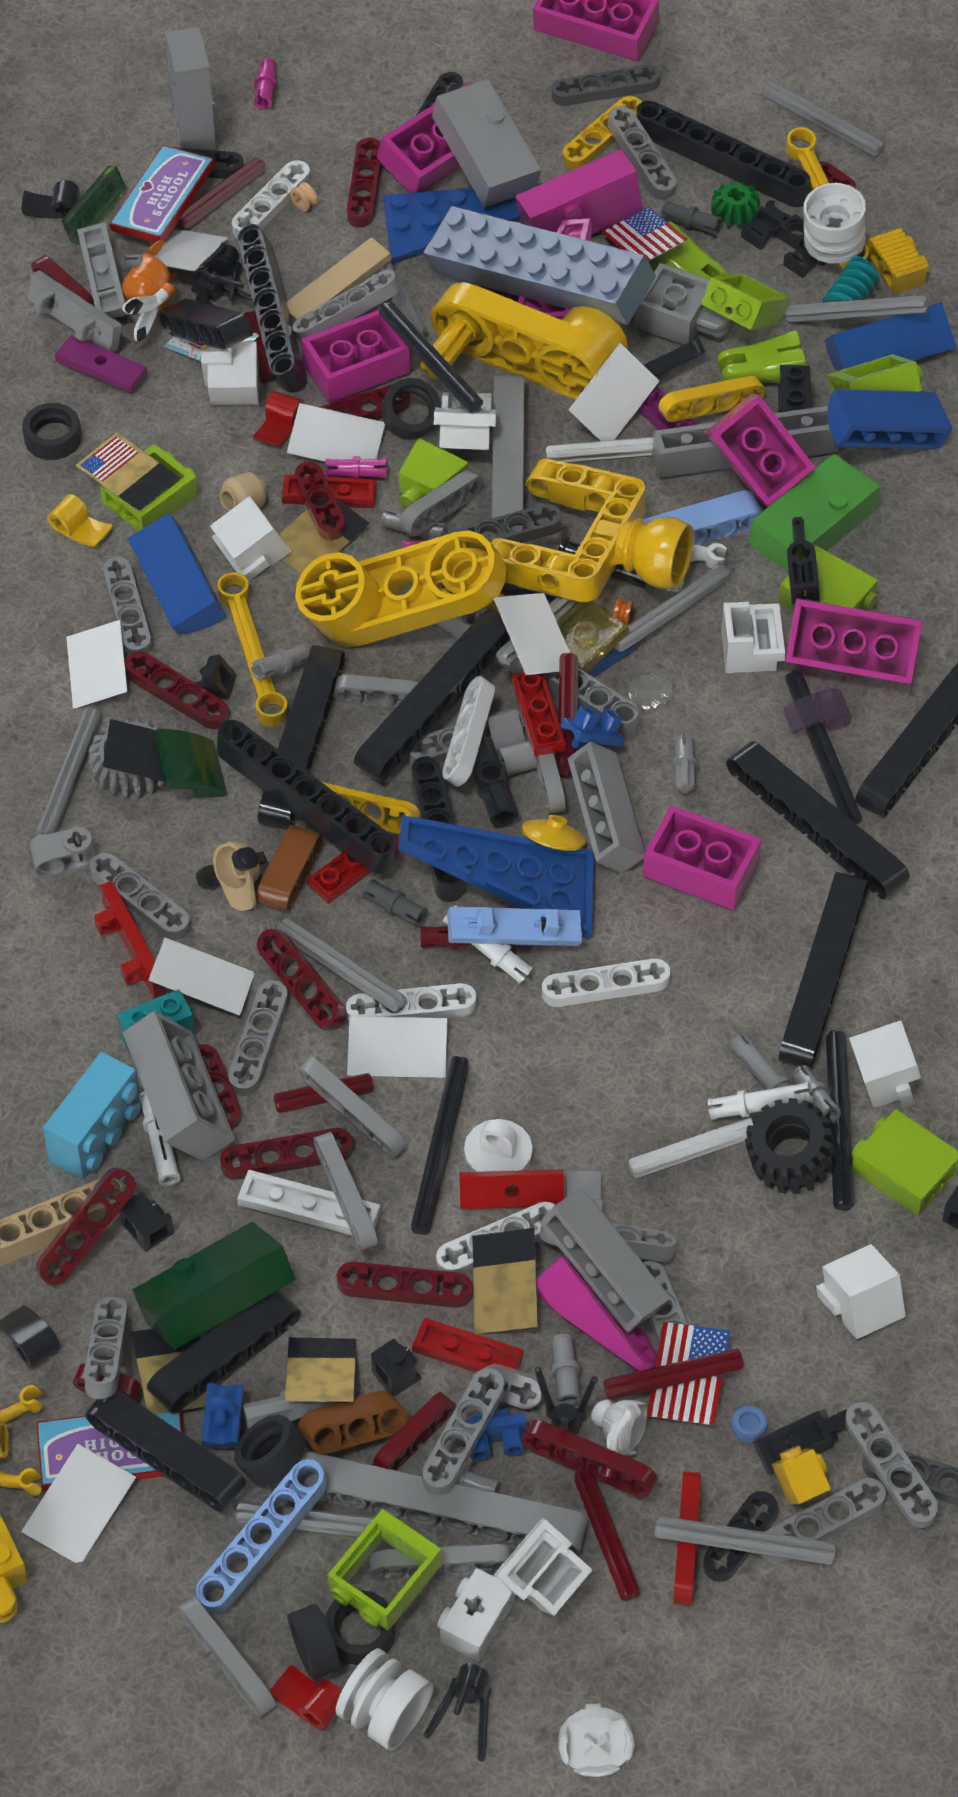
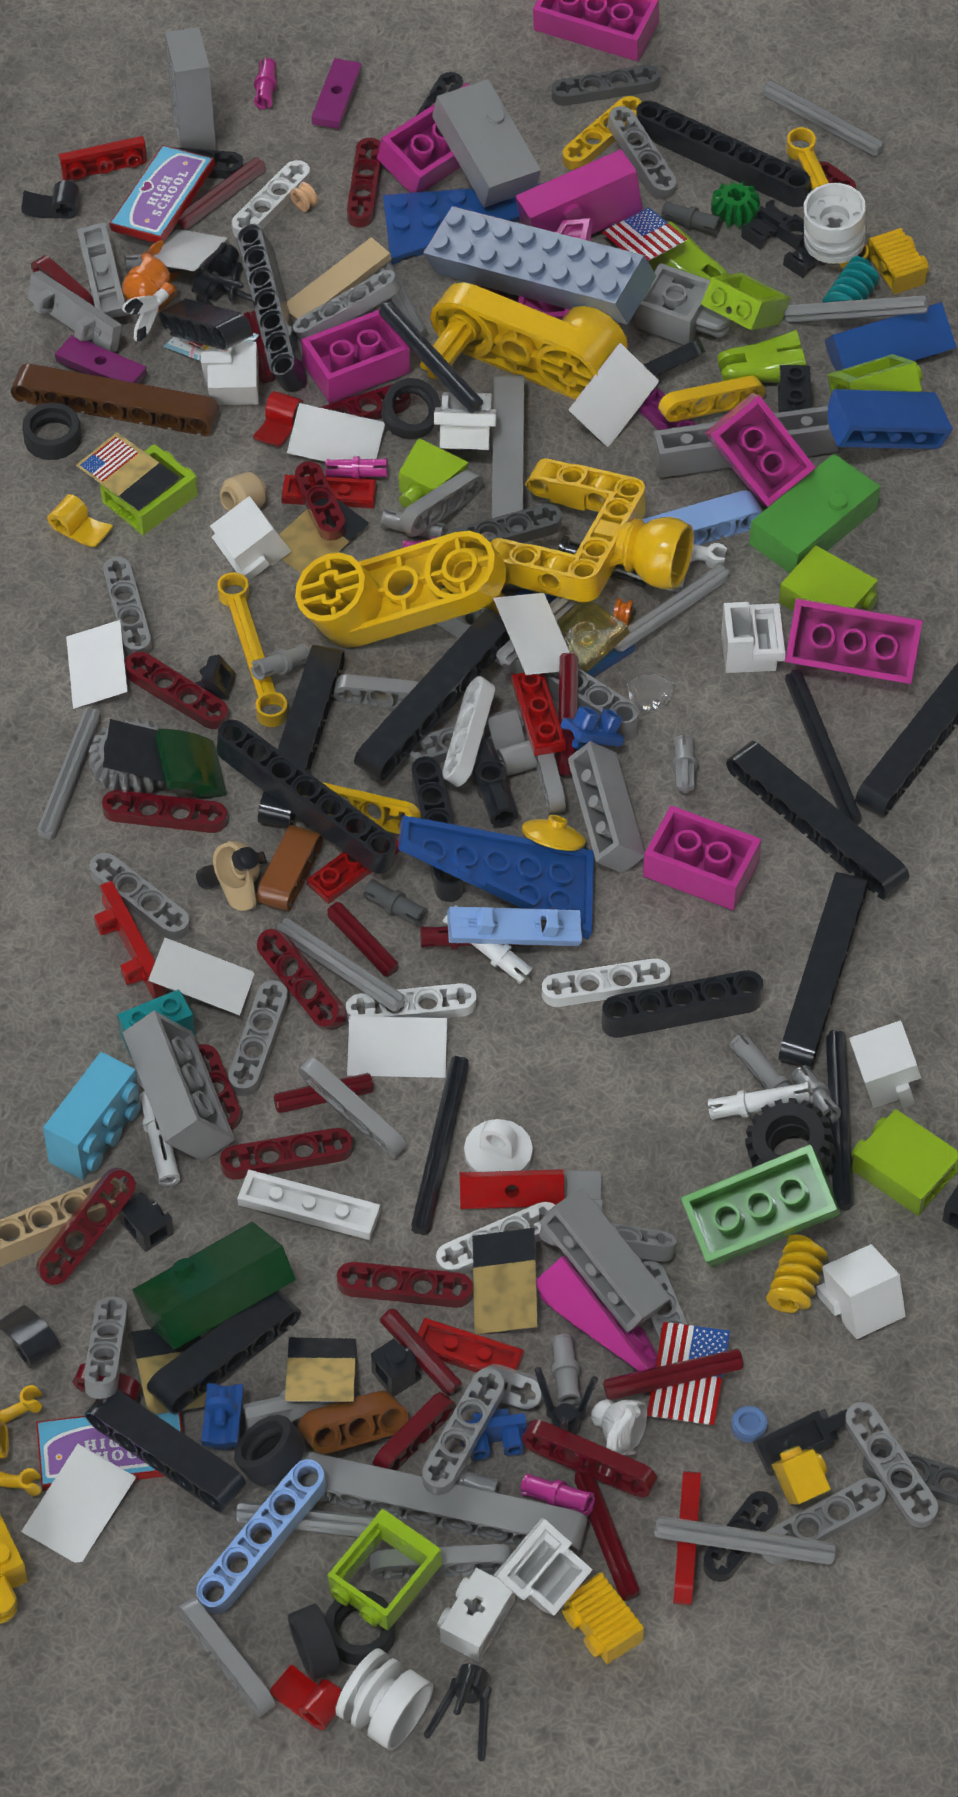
light grey piece [30,827,95,877] -> none
clear green plate [61,166,127,245] -> none
blue brick [127,513,227,633] -> none
light grey beam [313,1132,378,1251] -> none
white axle [546,437,653,463] -> none
white tile [558,1703,635,1778] -> none
white axle [629,1118,753,1178] -> none
clear purple panel [784,688,852,734] -> none
black piece [787,517,820,605] -> none
none -> reddish brown beam [10,363,219,436]
none -> red tile [59,136,147,180]
none -> dark red beam [102,790,228,833]
none -> magenta tile [311,58,362,129]
none -> dark red axle [327,902,398,977]
none -> dark red axle [380,1308,462,1395]
none -> dark pink pin [520,1473,595,1516]
none -> yellow brick [562,1572,644,1664]
none -> black beam [602,970,763,1038]
none -> bright green brick [681,1144,841,1267]
none -> yellow piece [766,1234,828,1313]

